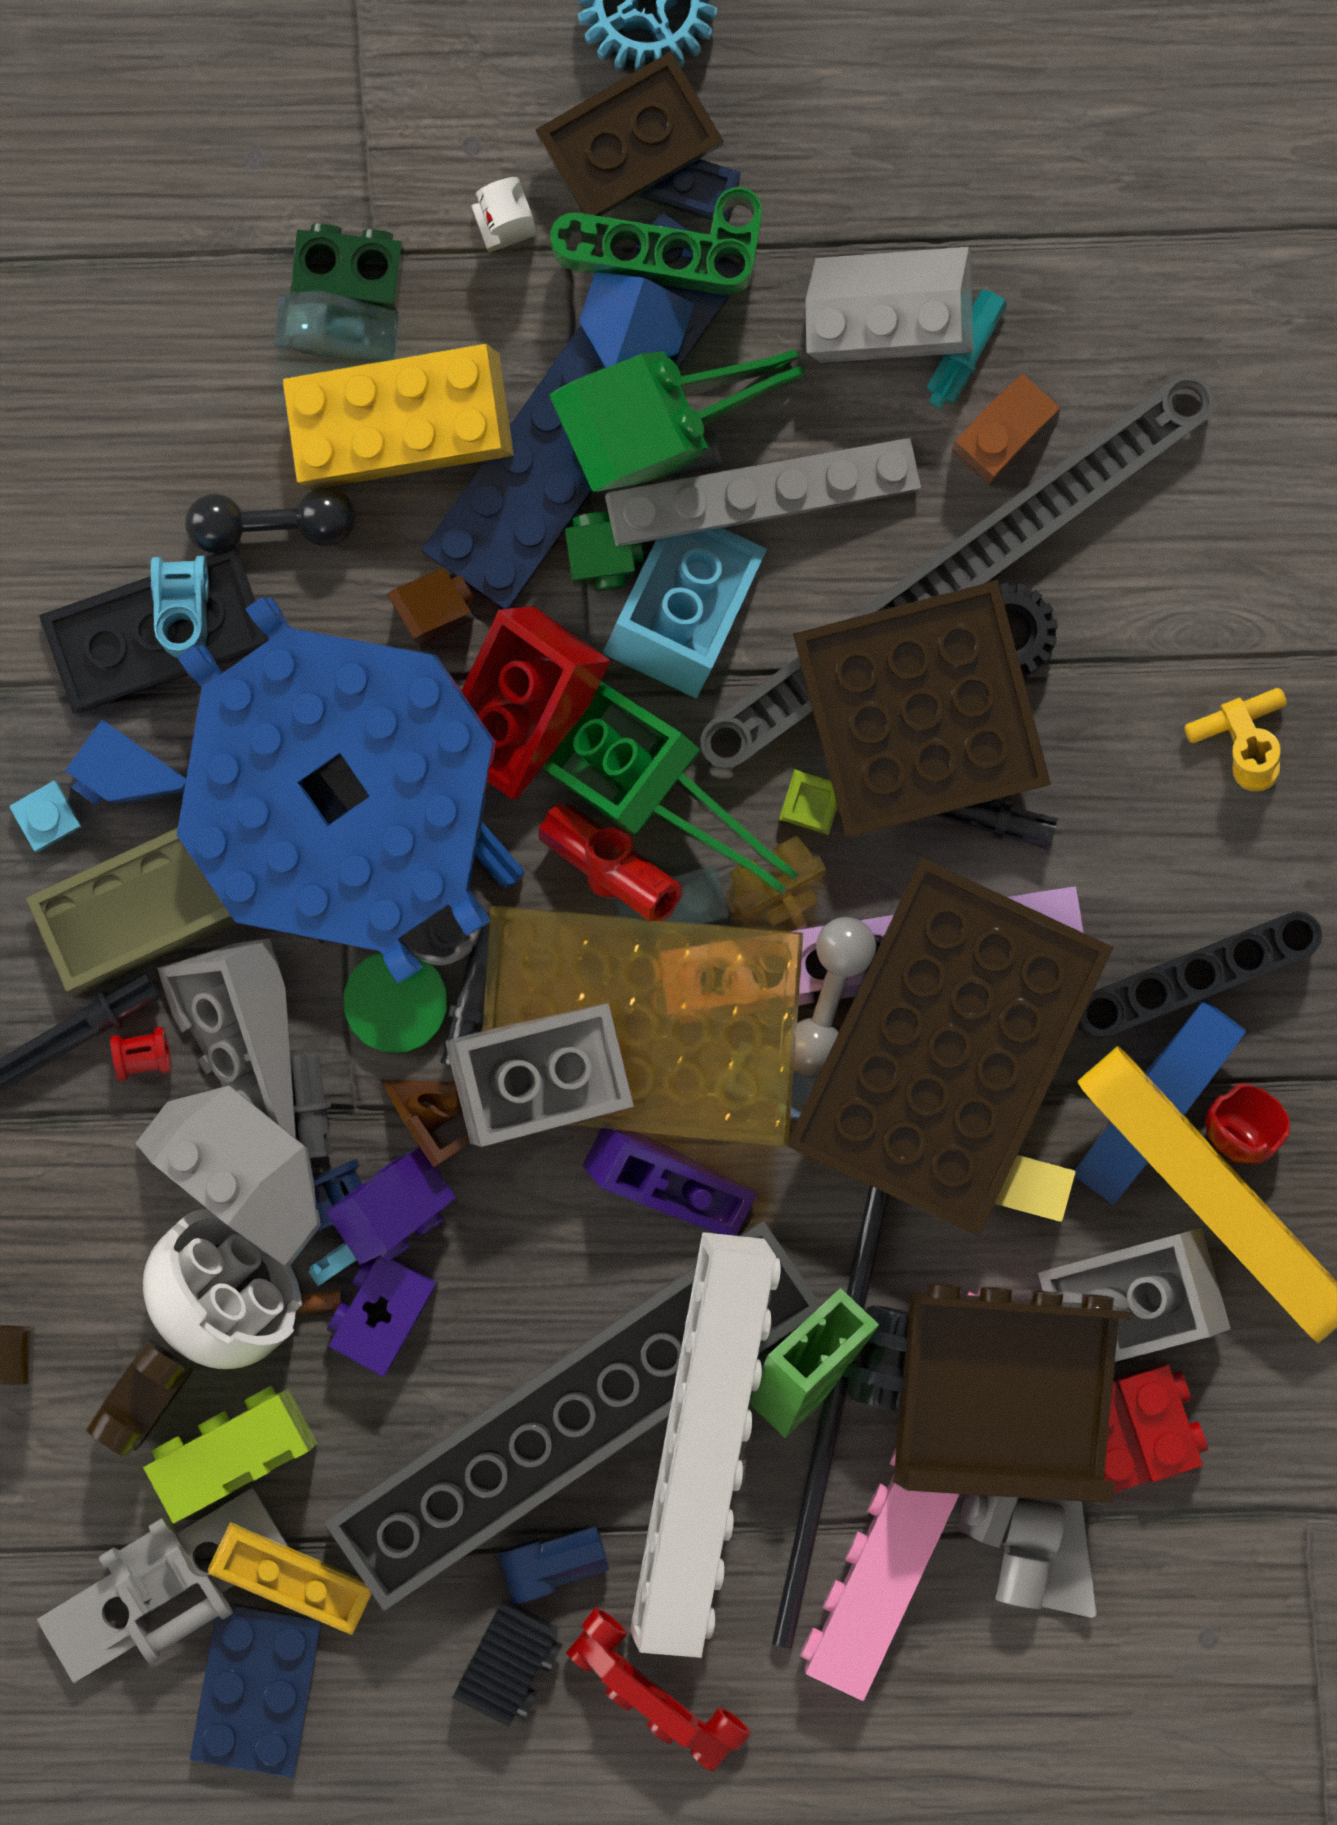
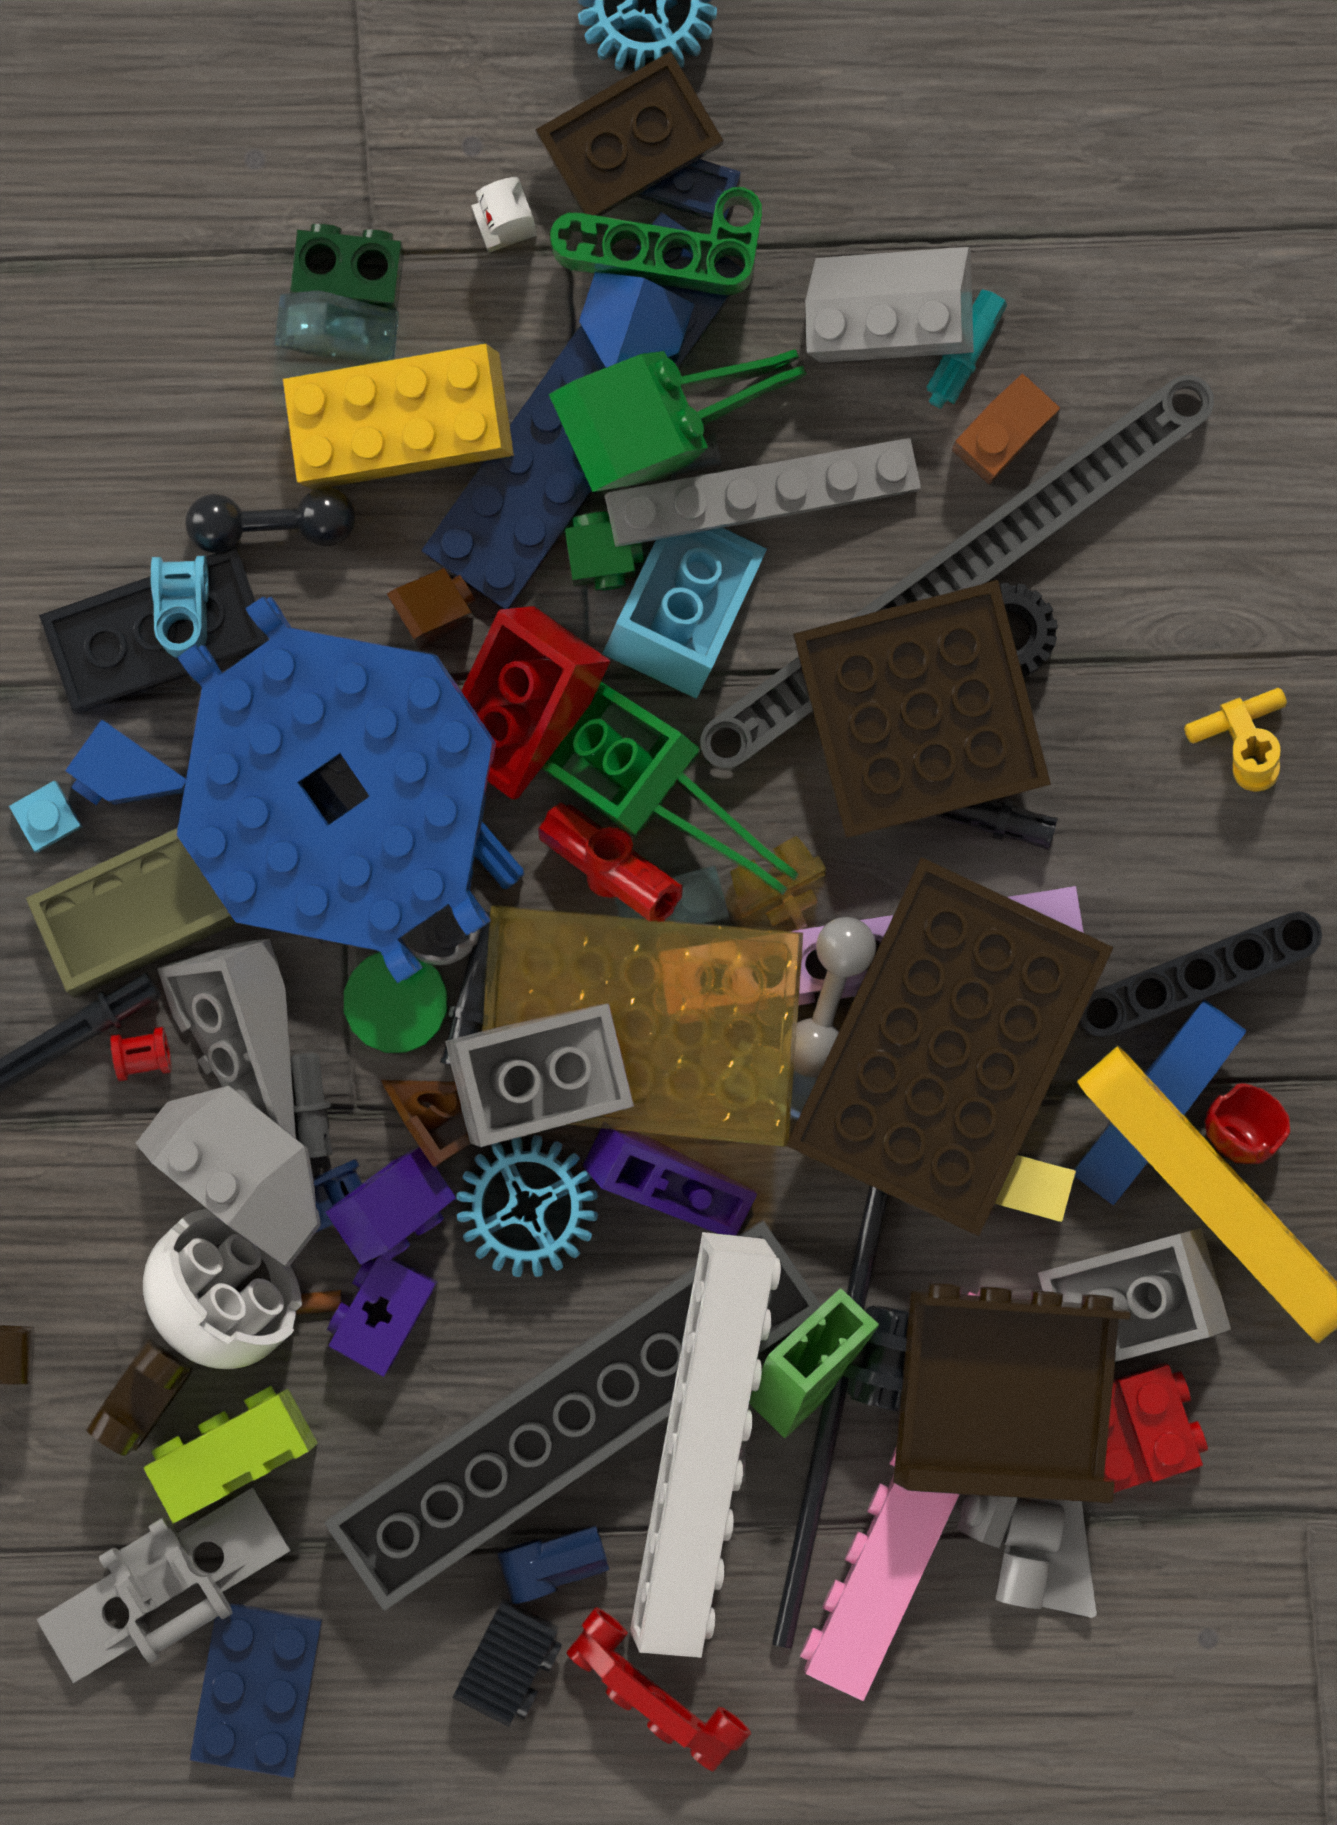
yellow tile [207,1522,372,1635] -> none
medium azure tile [308,1243,357,1287] -> none
lime tile [779,769,838,836] -> none
none -> medium azure gear [457,1135,598,1277]

